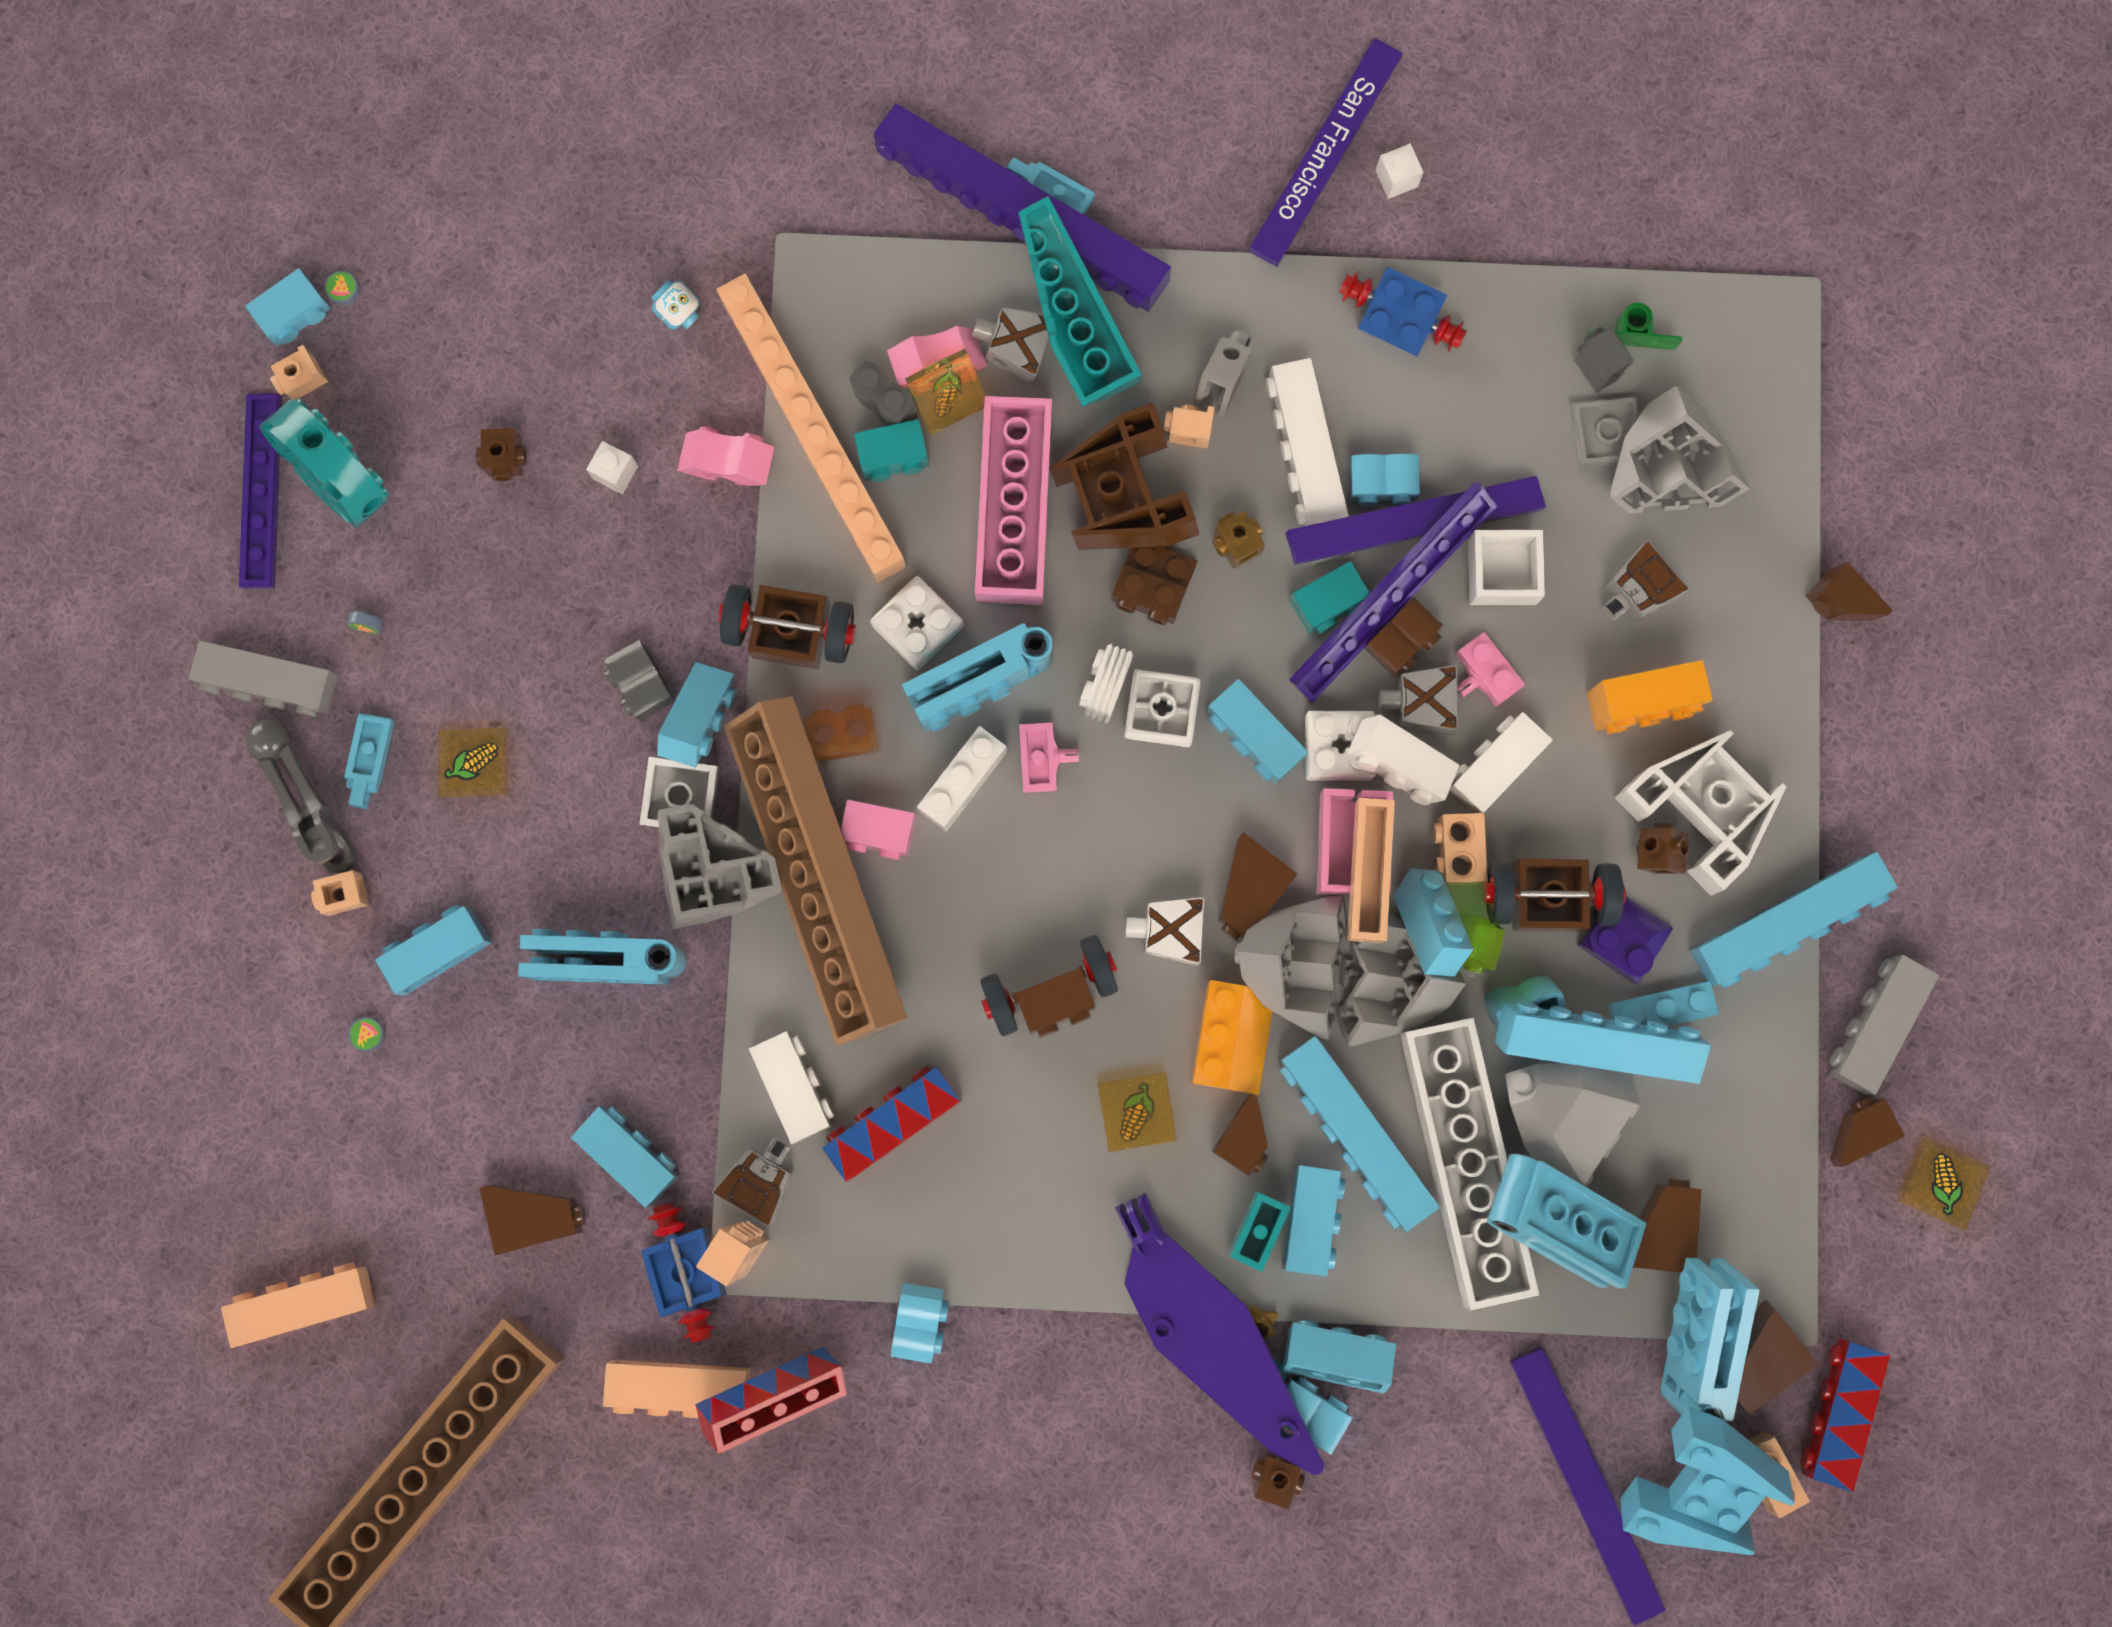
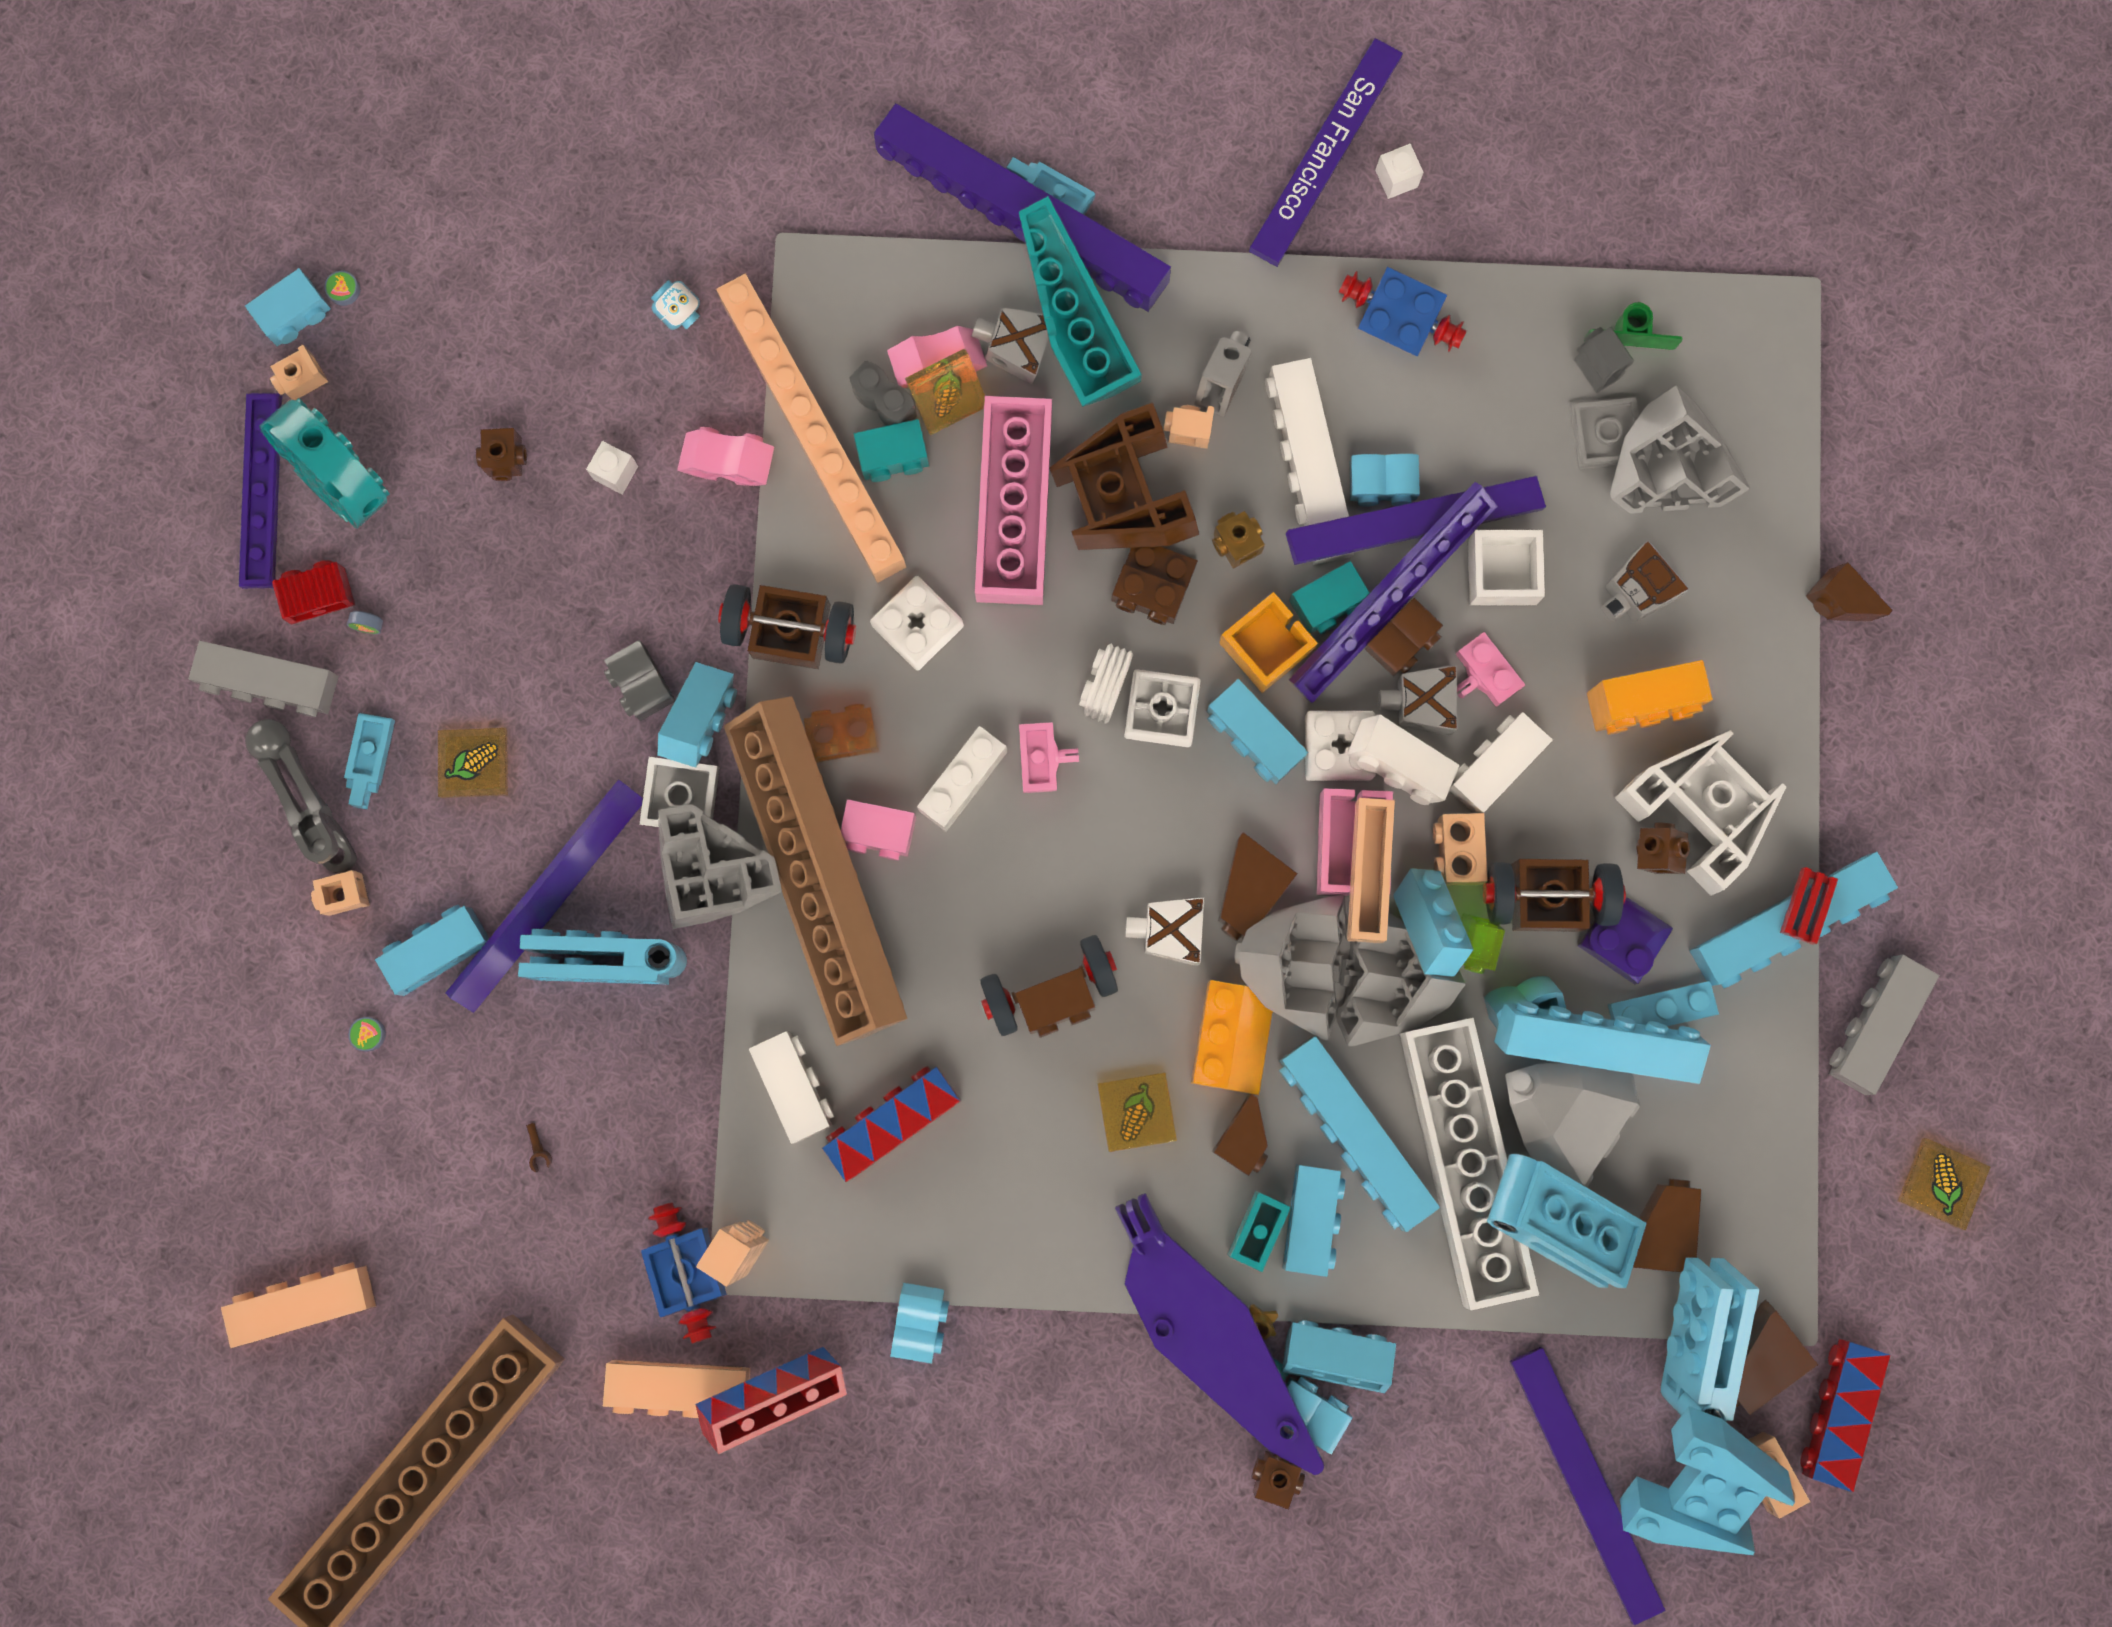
reddish brown slope [479,1185,586,1256] -> none
medium azure brick [570,1106,679,1208] -> none
torso [712,1137,794,1227] -> none
medium azure hinge [902,623,1053,733] -> none
reddish brown slope [1830,1096,1905,1167] -> none
none -> red brick [272,560,355,625]
none -> dark purple tile [446,779,643,1013]
none -> reddish brown hand [526,1123,552,1172]
none -> light orange piece [1219,592,1318,693]
none -> red tile [1780,867,1838,945]

